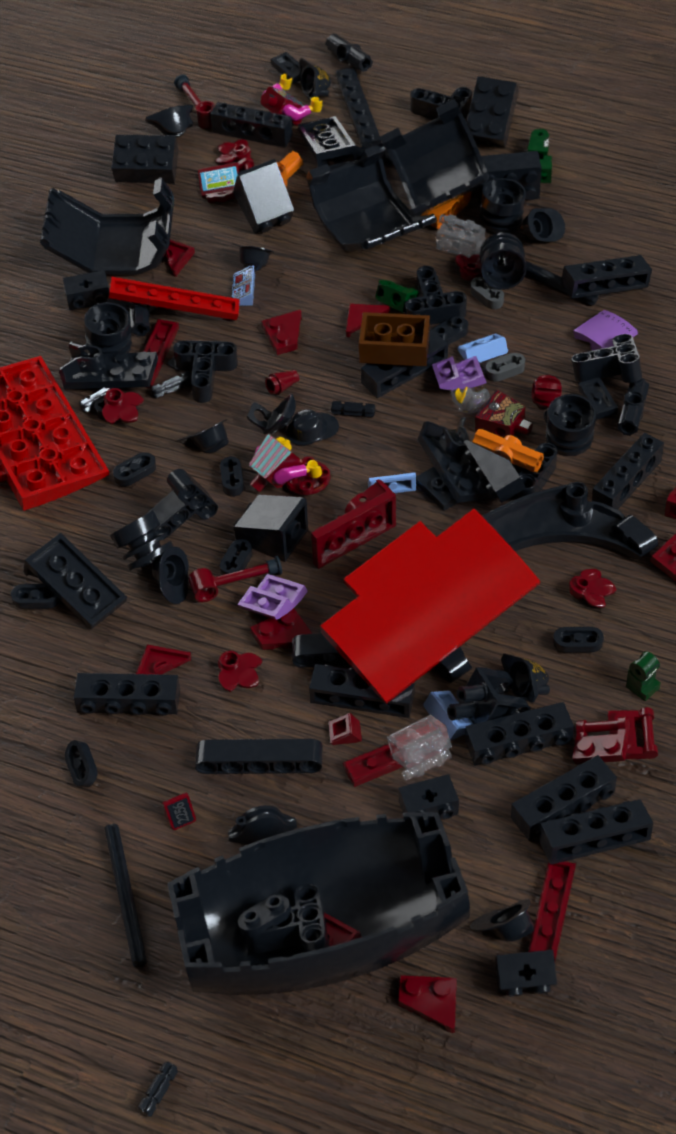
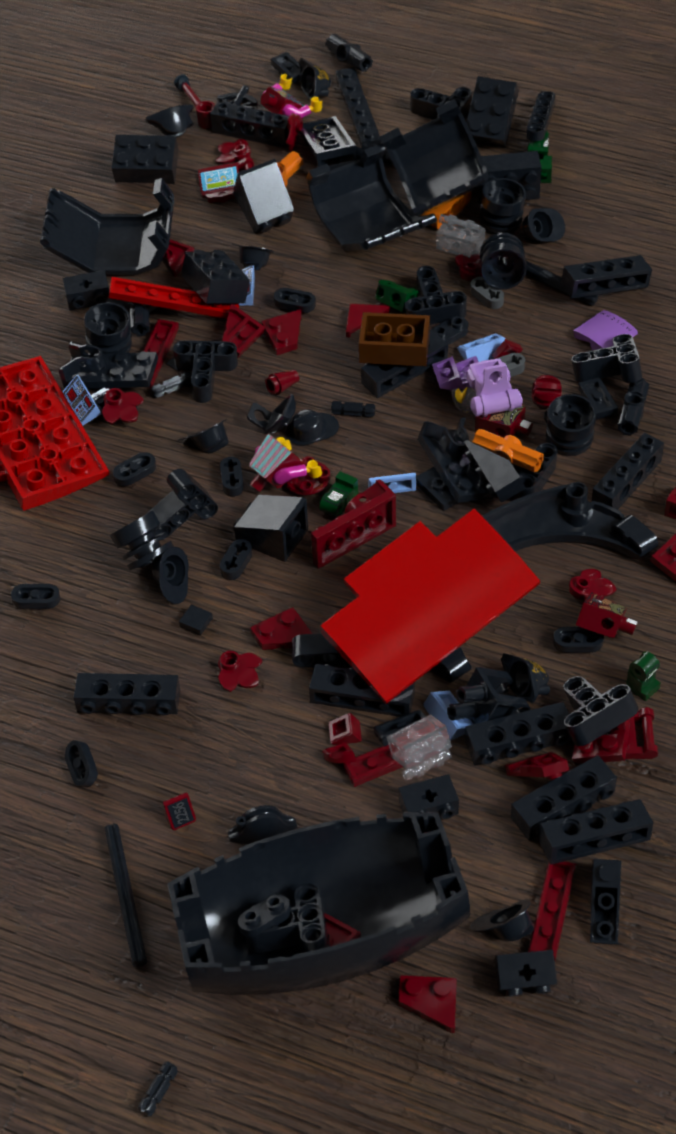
black plate [23,533,127,630] -> none
dark red tile [136,644,192,675] -> none
dark red piece [188,556,283,602] -> none
black beam [195,739,323,774] -> none
medium lavender slope [237,574,308,620] -> none
none -> slope [63,375,102,425]
none -> black tile [179,604,213,636]
none -> black brick [181,250,250,303]
none -> black piece [217,85,258,109]
none -> dark red wing [222,304,265,358]
none -> black plate [274,288,316,313]
none -> dark red plate [286,113,303,152]
none -> dark green leg [319,471,358,518]
none -> dark red tile [322,743,356,763]
none -> black tile [373,710,431,747]
none -> lavender piece [467,358,523,417]
none -> dark red tile [492,339,523,359]
none -> dark red wing [504,752,569,779]
none -> black beam [526,91,556,141]
none -> black beam [563,676,639,746]
none -> dark red torso [576,592,637,638]
none -> black slope [590,859,622,944]

